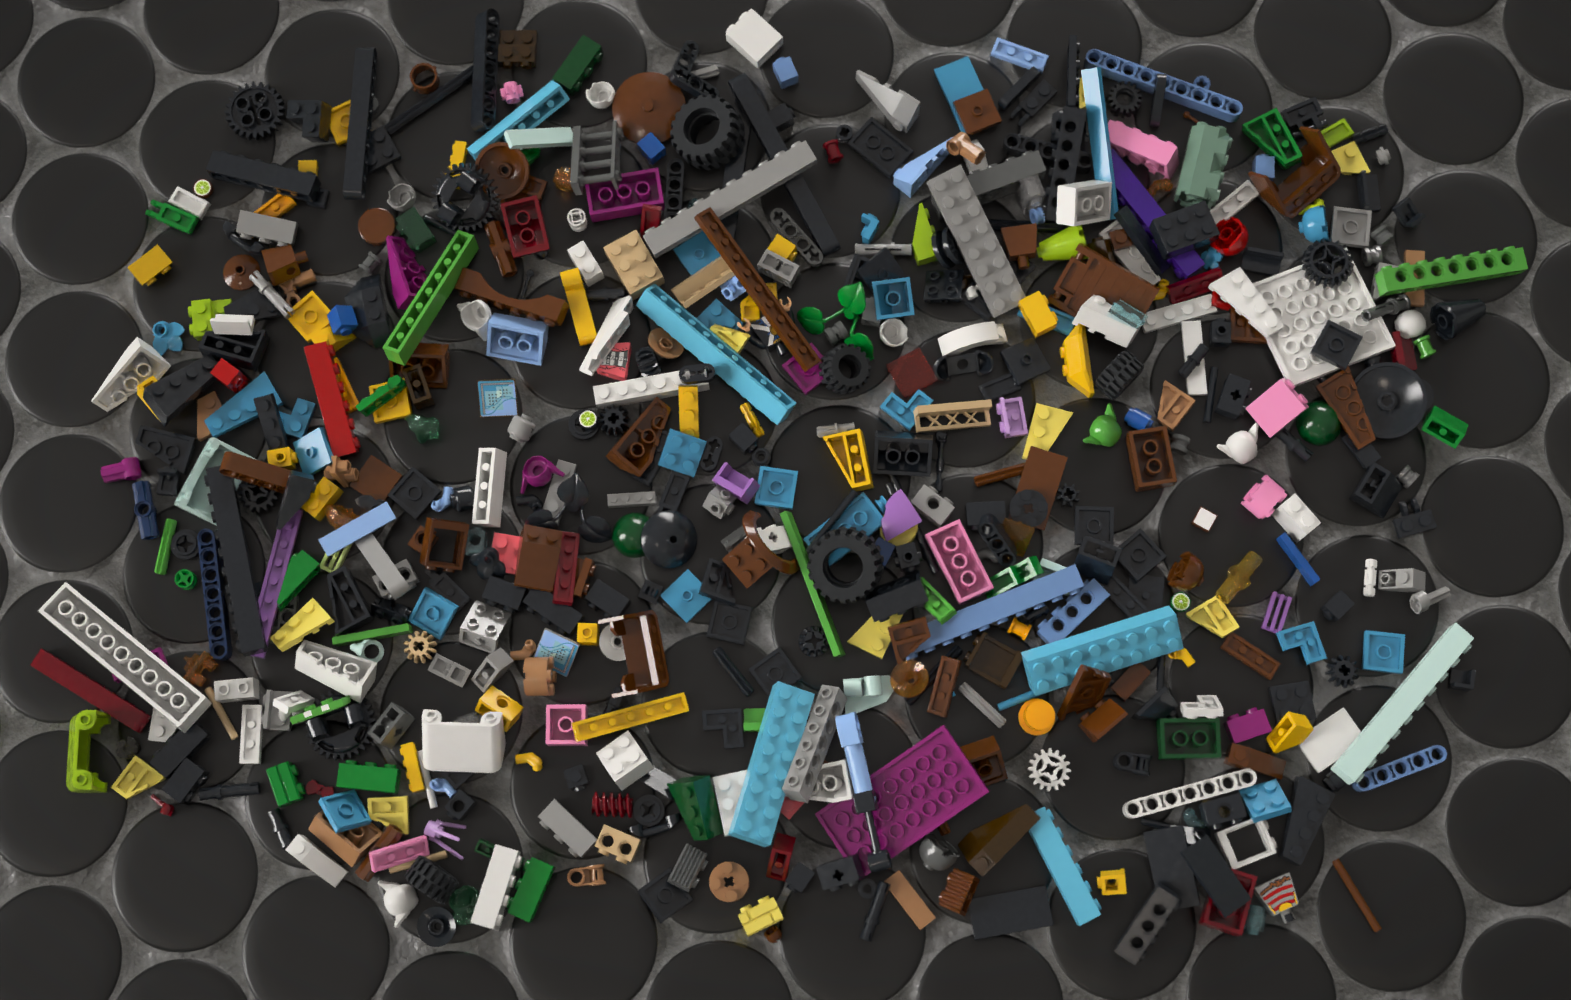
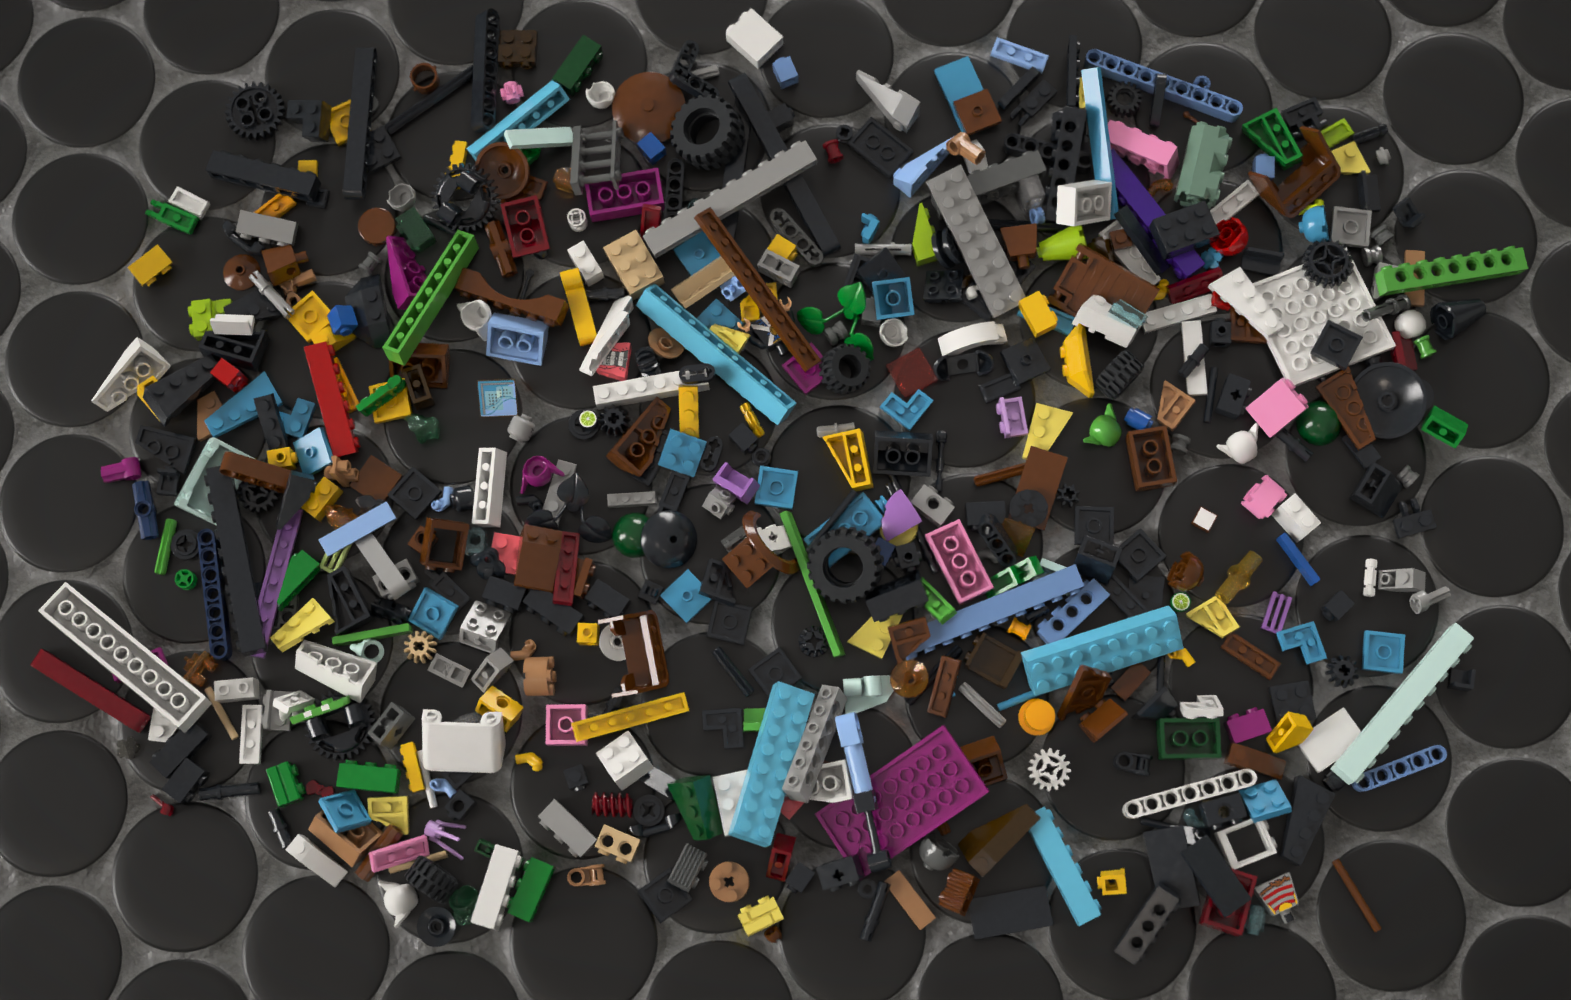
lime windscreen [66,710,111,793] -> none
light yellow wing [111,755,166,799] -> none
dark azure plate [152,321,185,356] -> none
tile [193,179,213,199] -> none
piece [534,627,580,677] -> none
tan fence [913,399,992,433] -> none

